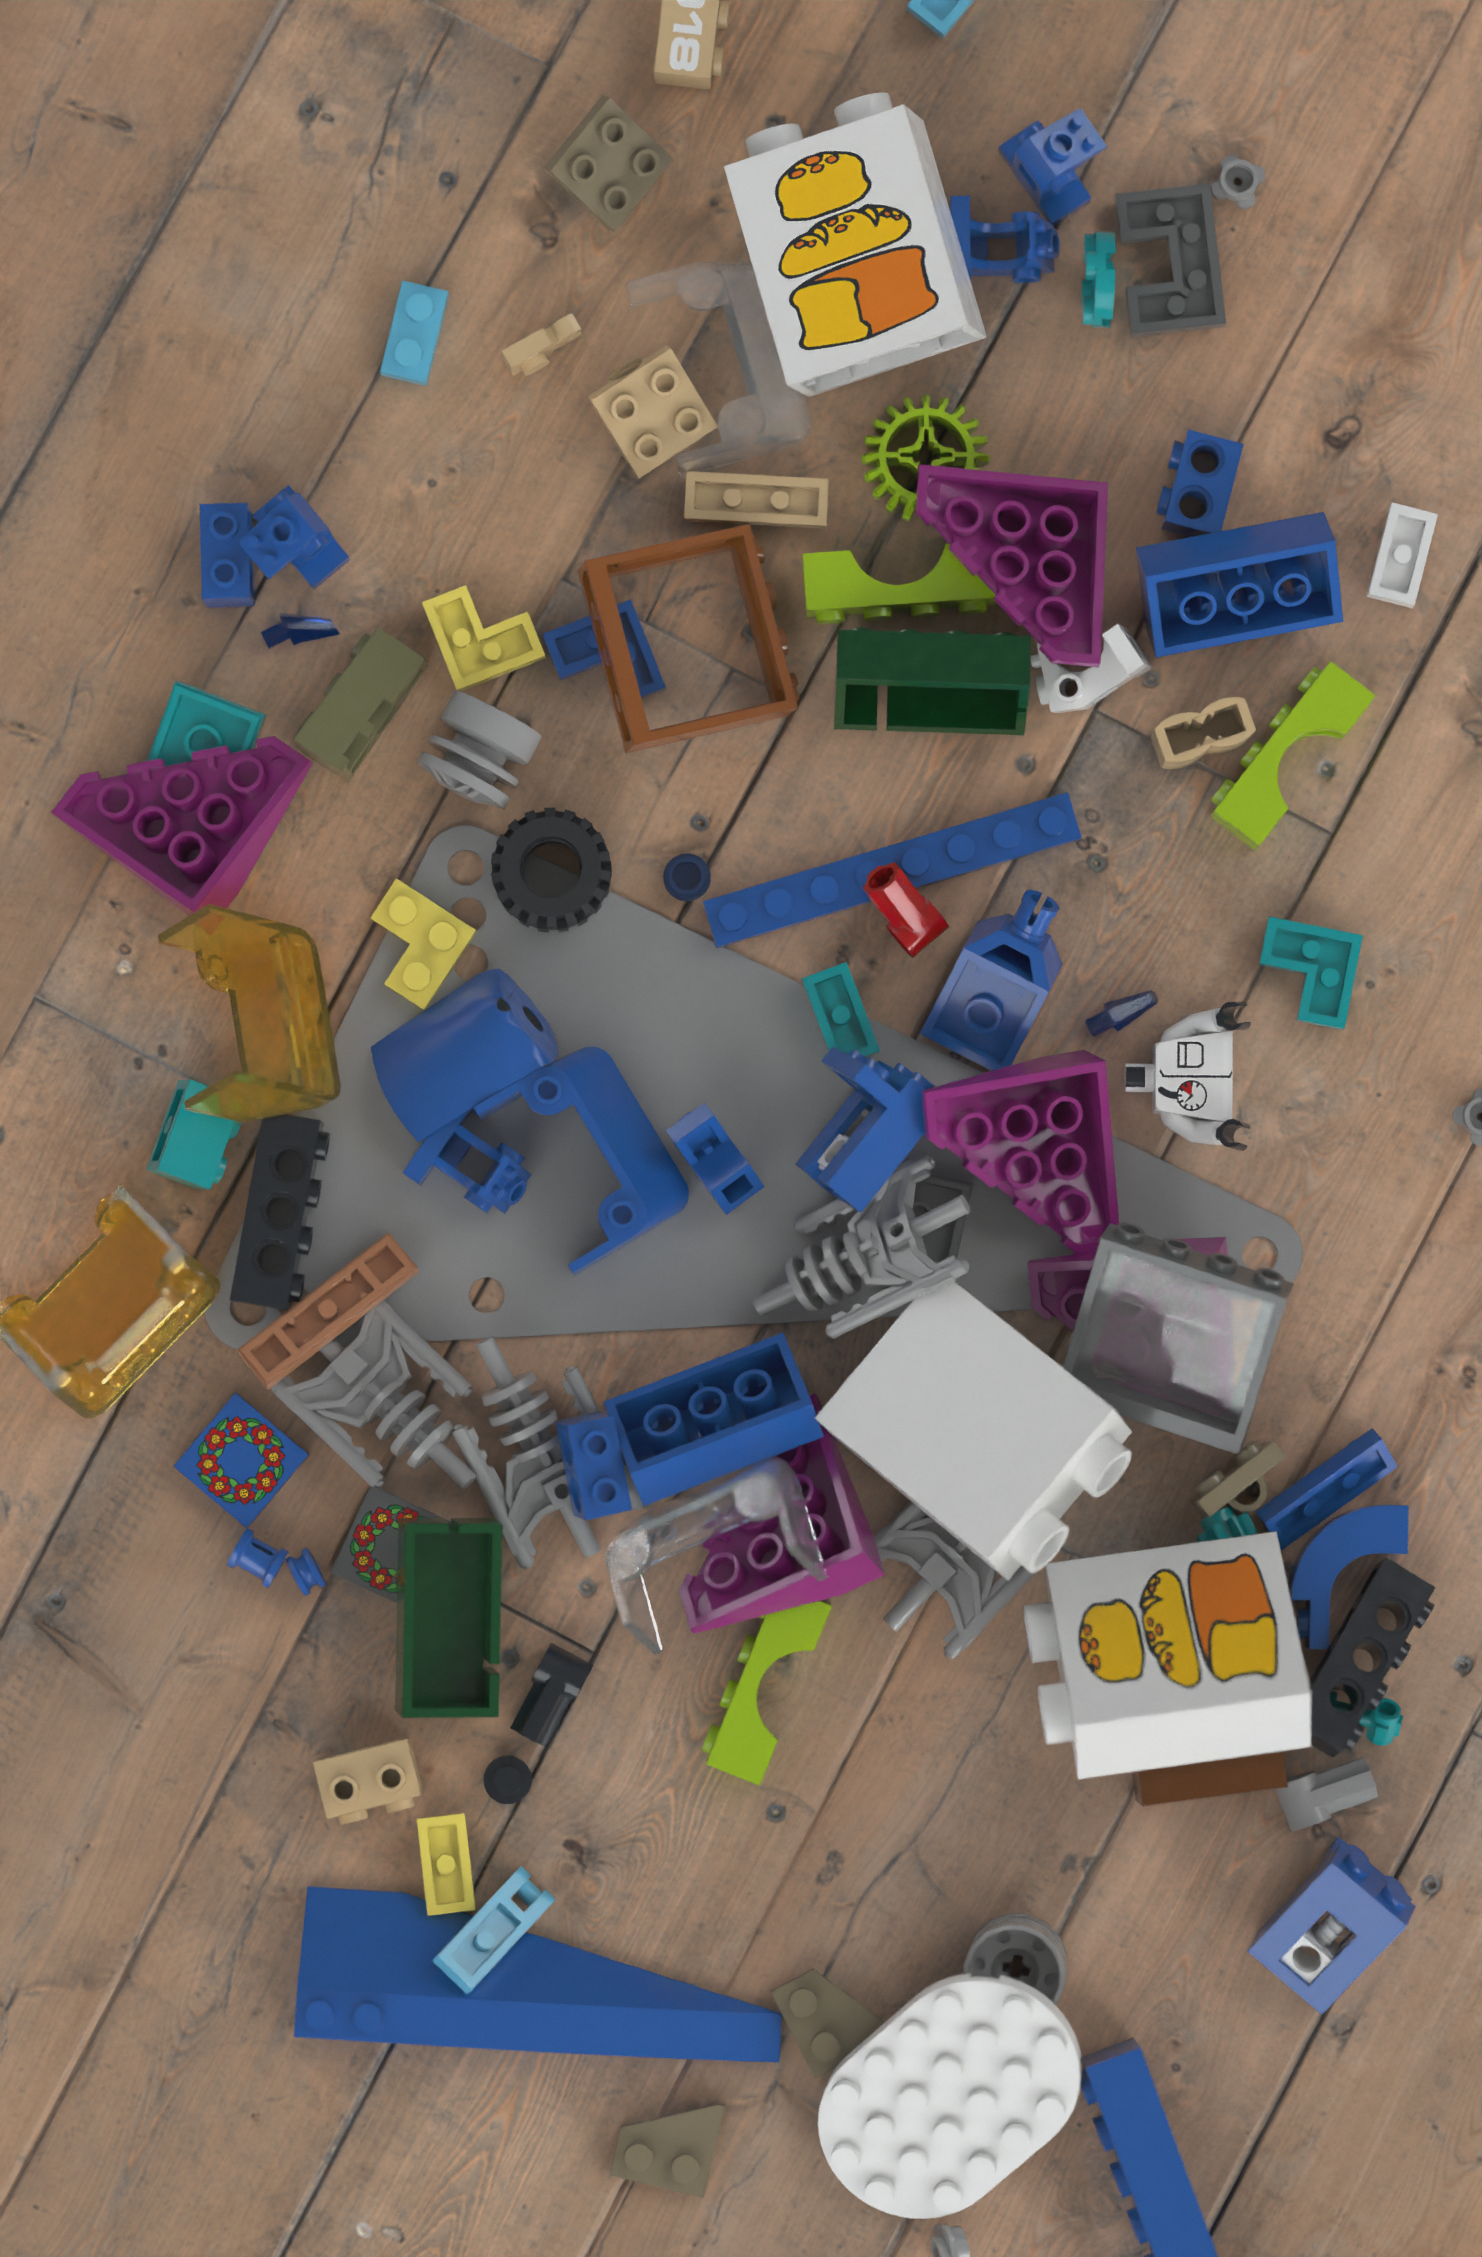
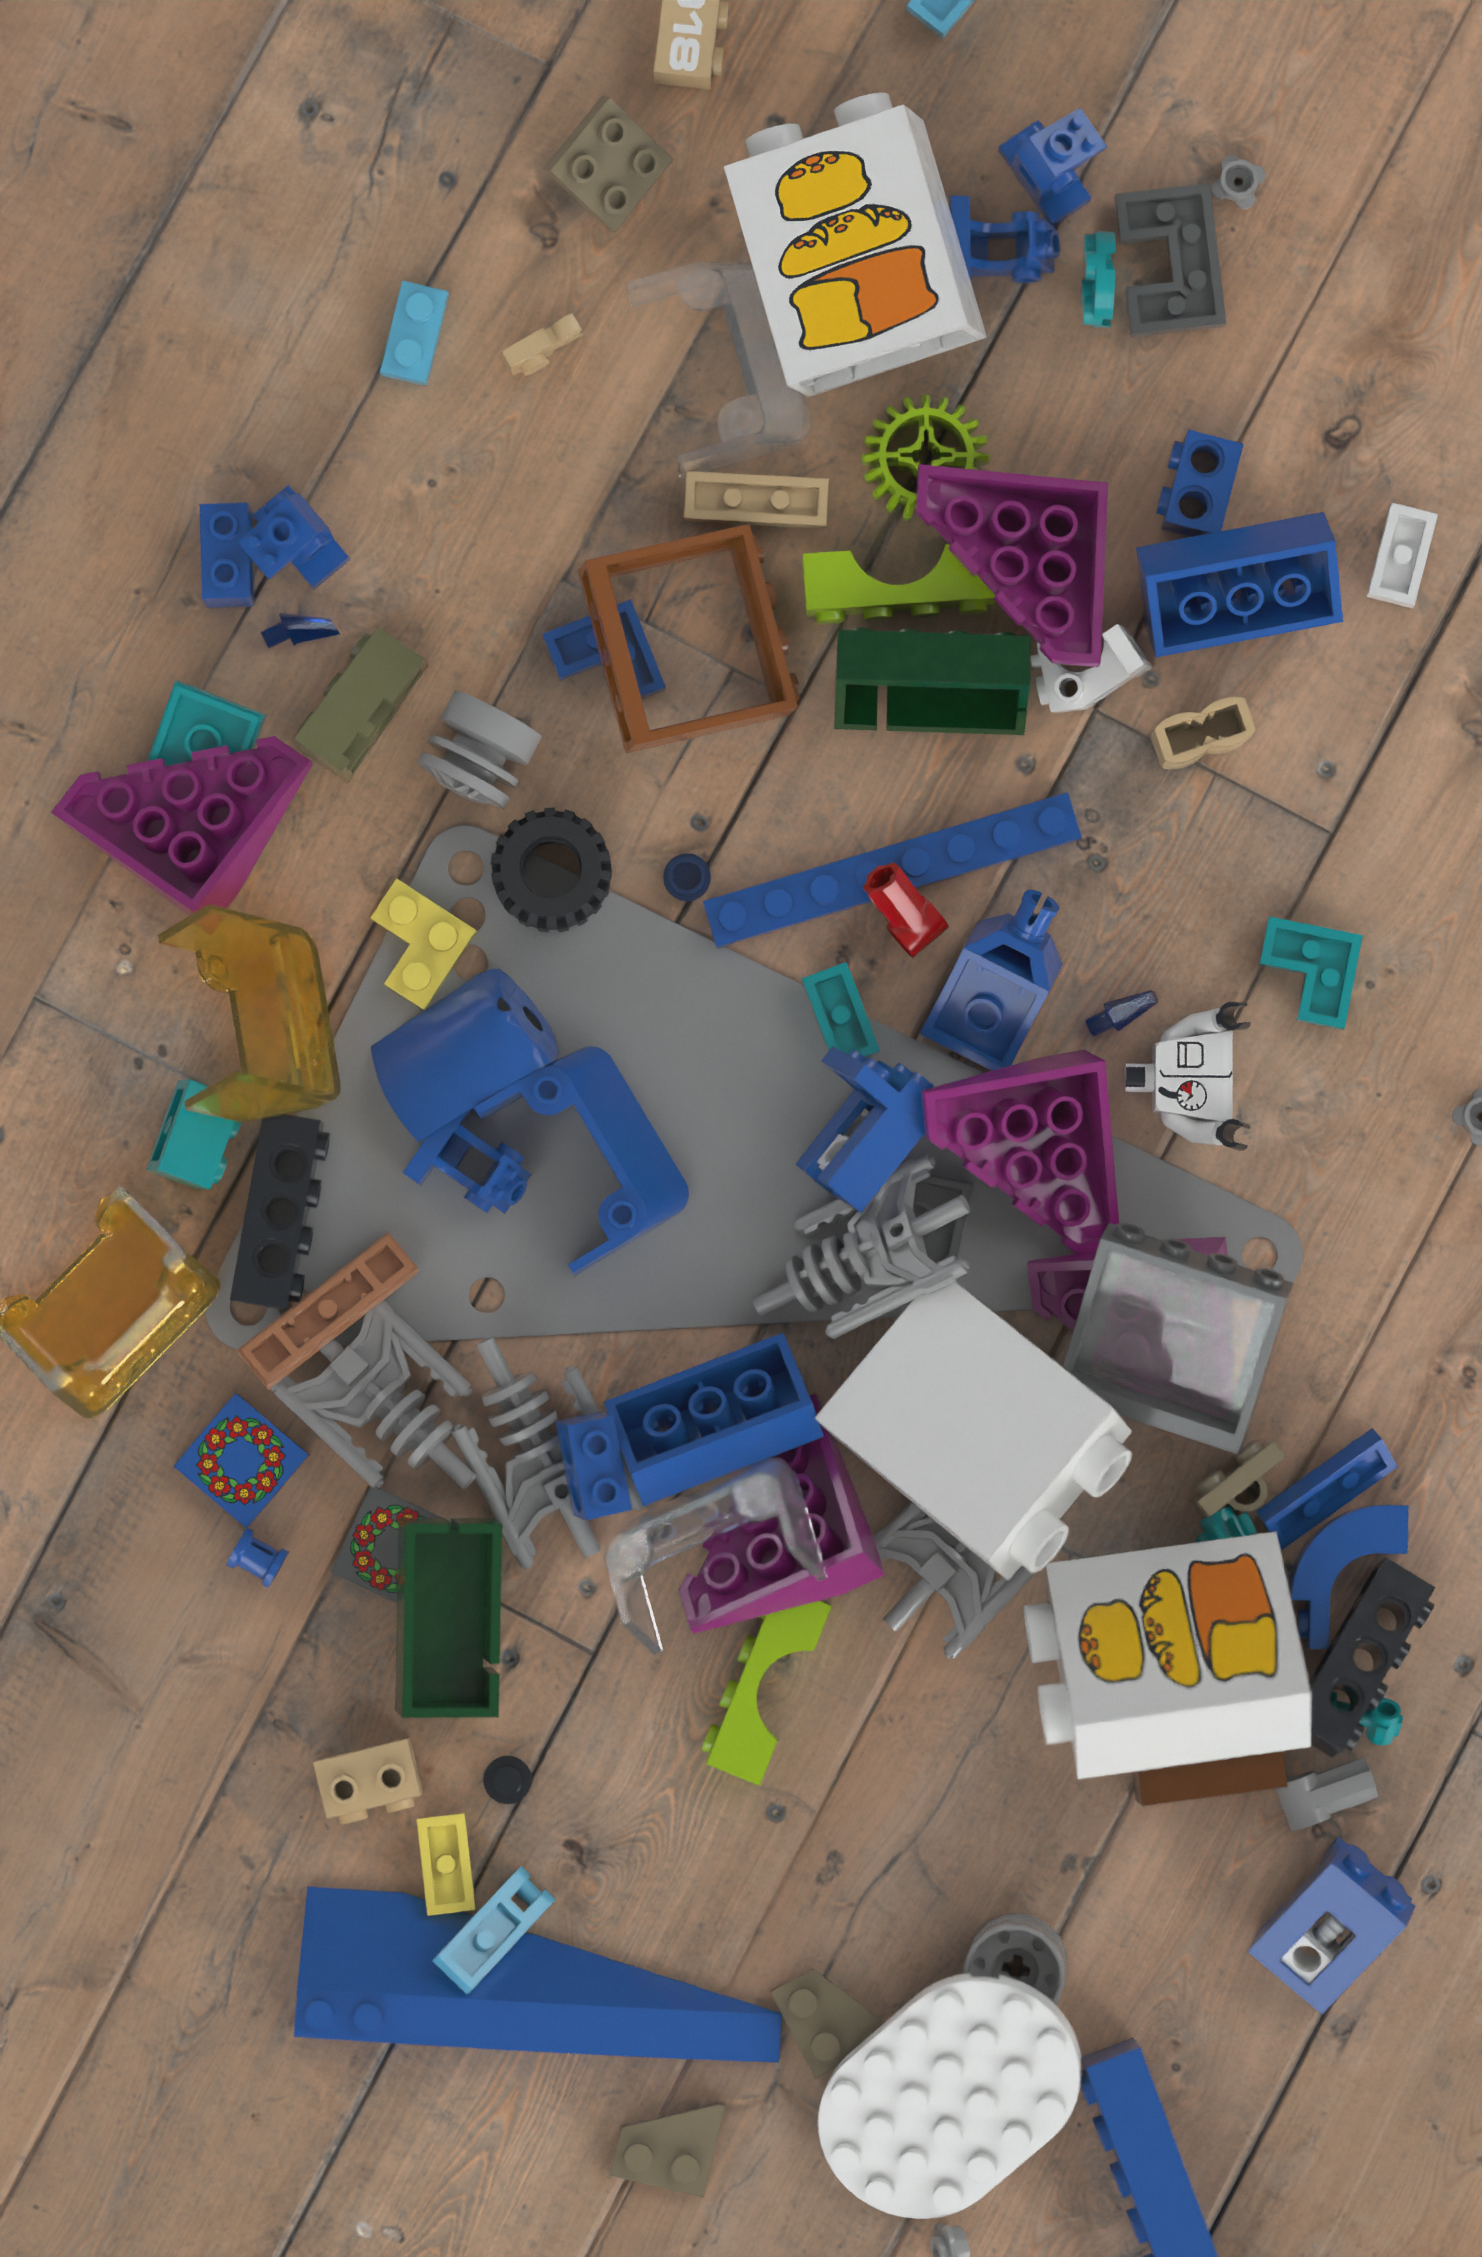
blue bush [286,1547,327,1596] -> none
light yellow plate [422,585,546,692] -> none
black piece [510,1643,594,1747] -> none
tan plate [587,345,718,478] -> none
blue brick [666,1102,764,1215] -> none
lime arch [1210,661,1376,851] -> none

